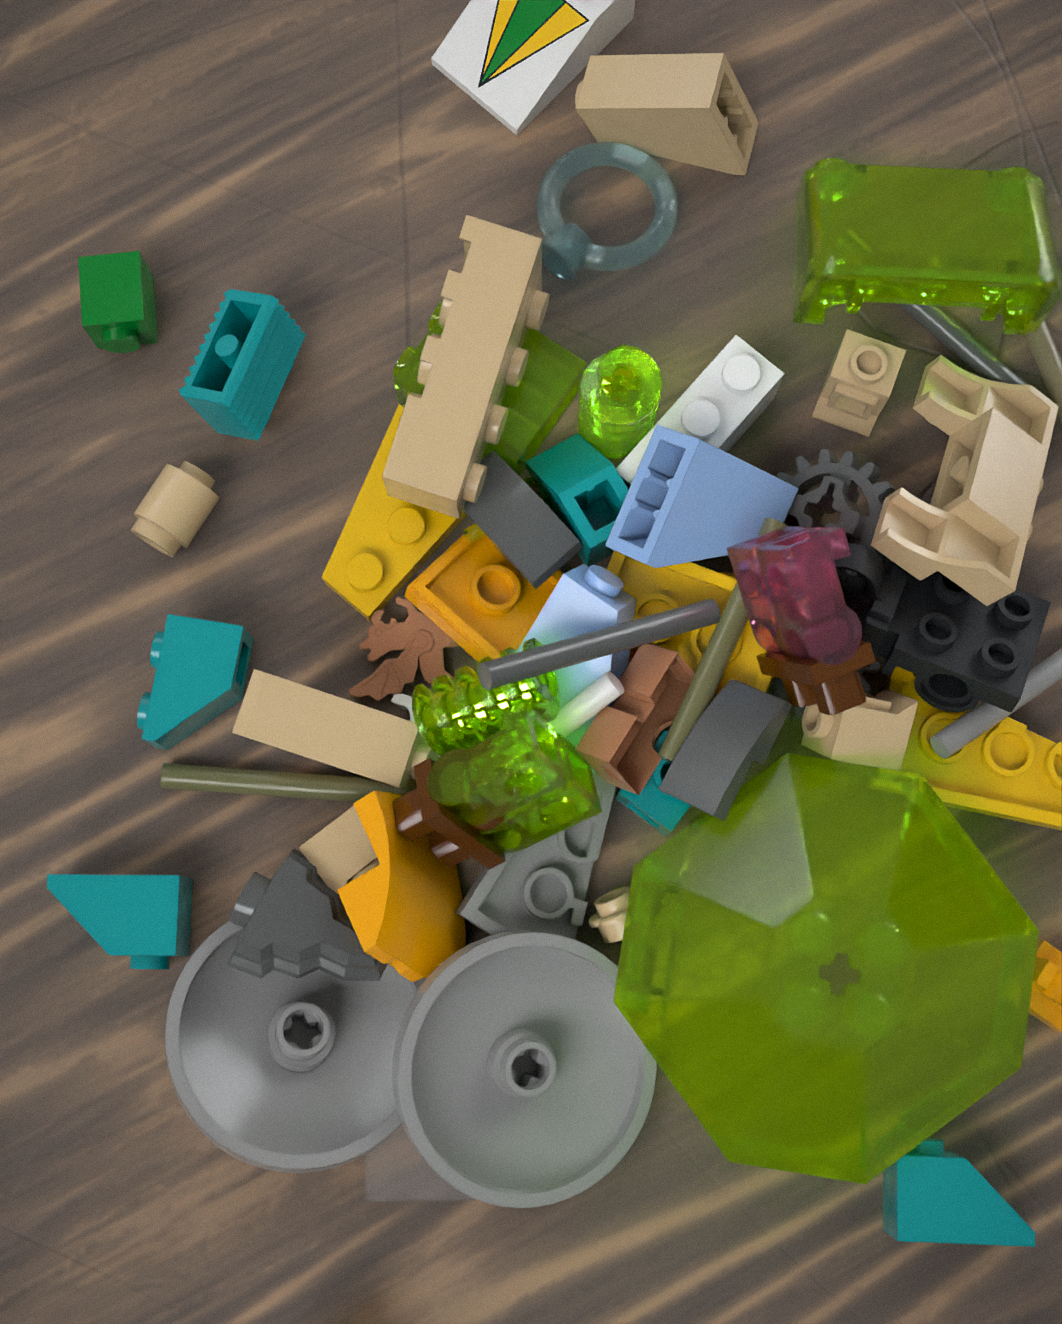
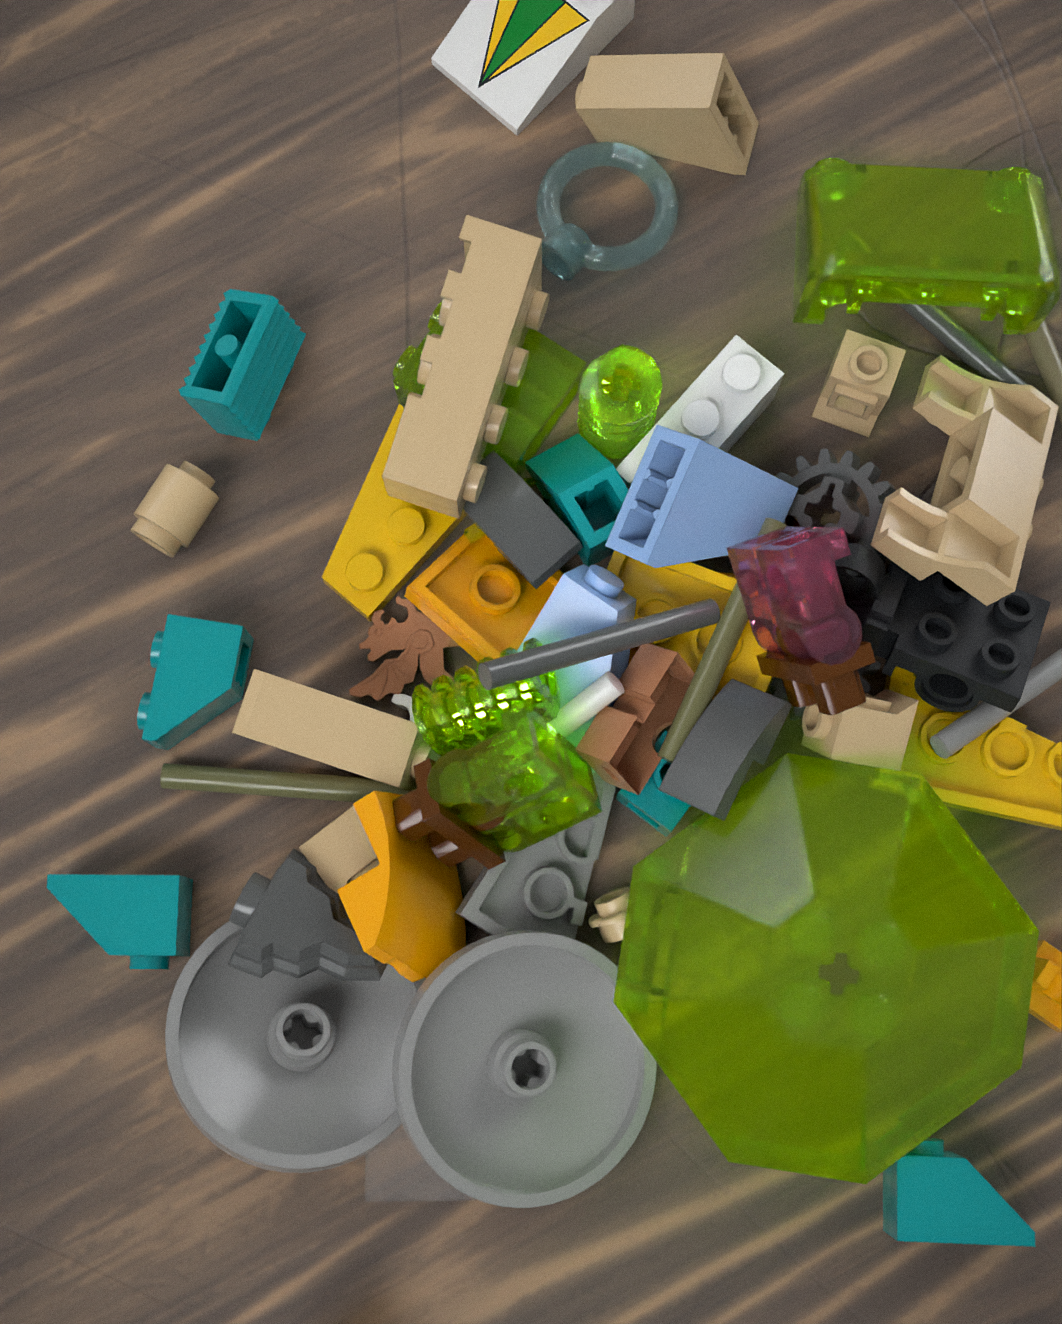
green brick [78,251,158,353] -> none

